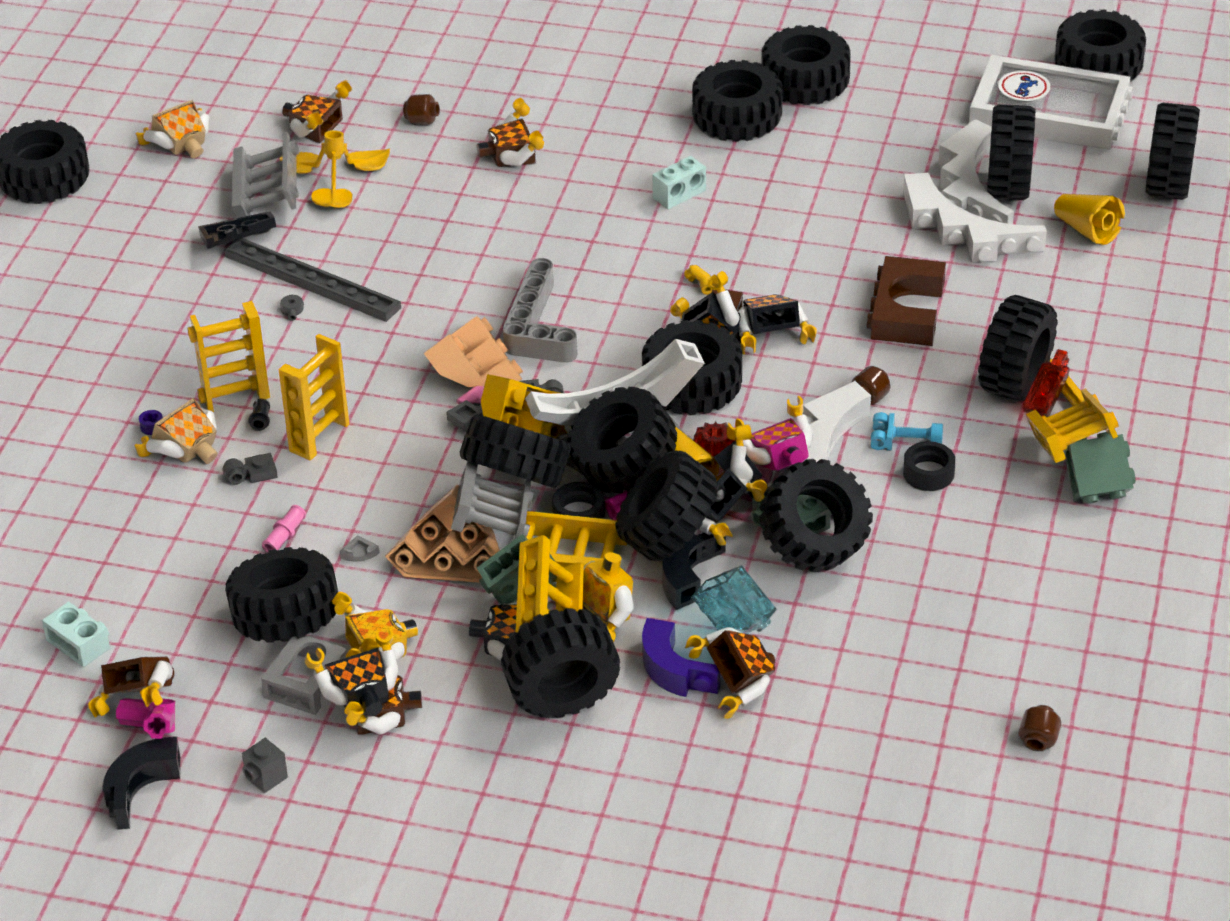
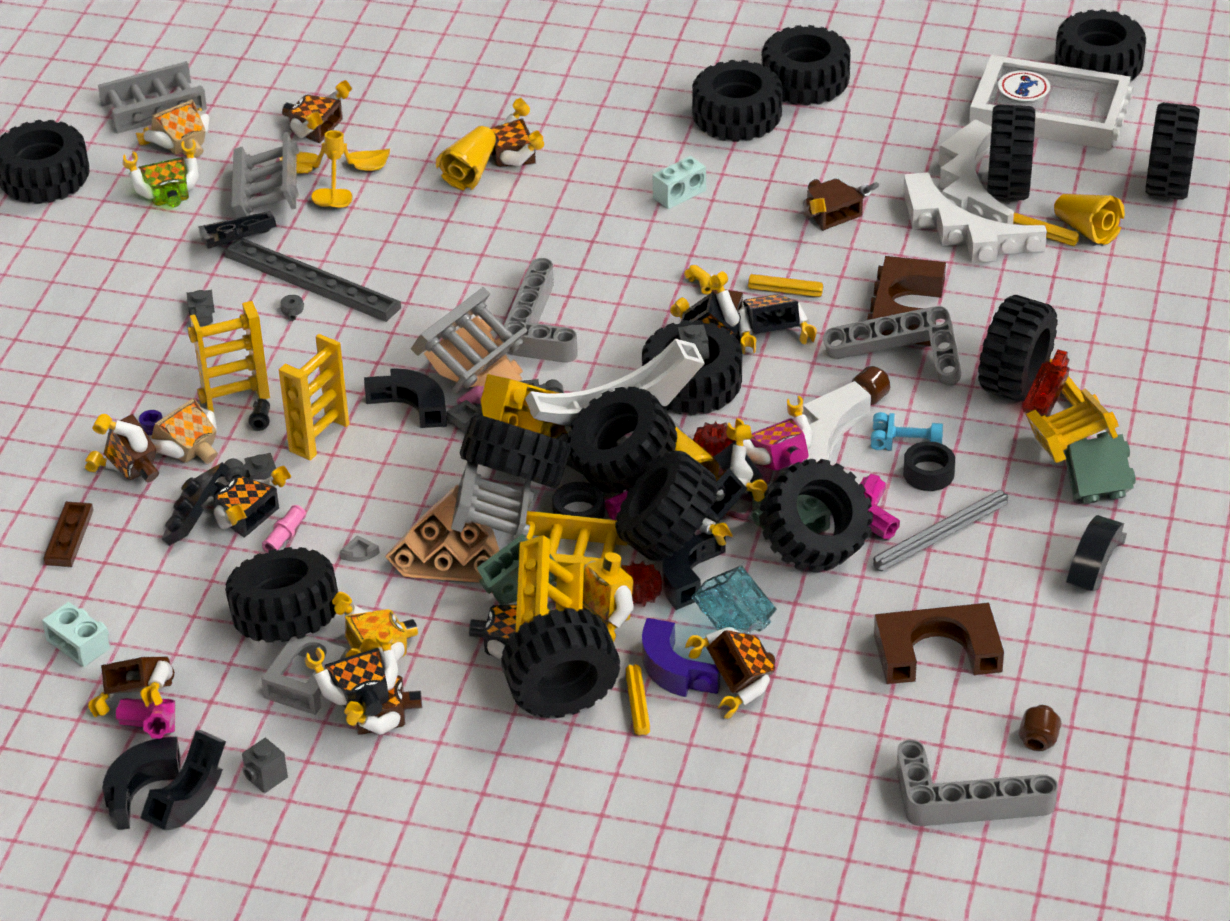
reddish brown head [403,94,440,125] -> none
none -> reddish brown tile [43,501,94,567]
none -> torso [85,414,159,483]
none -> light grey fence [98,61,207,134]
none -> torso [122,139,199,208]
none -> black arch [140,730,226,830]
none -> black wing [162,462,230,546]
none -> dark grey plate [187,289,215,326]
none -> torso [211,465,292,538]
none -> black arch [364,368,447,428]
none -> light grey fence [411,287,528,394]
none -> yellow cone [436,126,496,190]
none -> clear red gear [621,561,662,607]
none -> yellow axle [625,664,650,736]
none -> dark grey plate [678,324,709,361]
none -> yellow axle [748,274,824,297]
none -> reddish brown torso [804,179,879,231]
none -> light grey beam [823,306,961,385]
none -> dark pink piece [859,474,900,540]
none -> axle [873,490,1008,571]
none -> reddish brown arch [874,602,1004,684]
none -> light grey beam [896,739,1058,826]
none -> yellow axle [1013,212,1079,246]
none -> black arch [1066,515,1127,591]

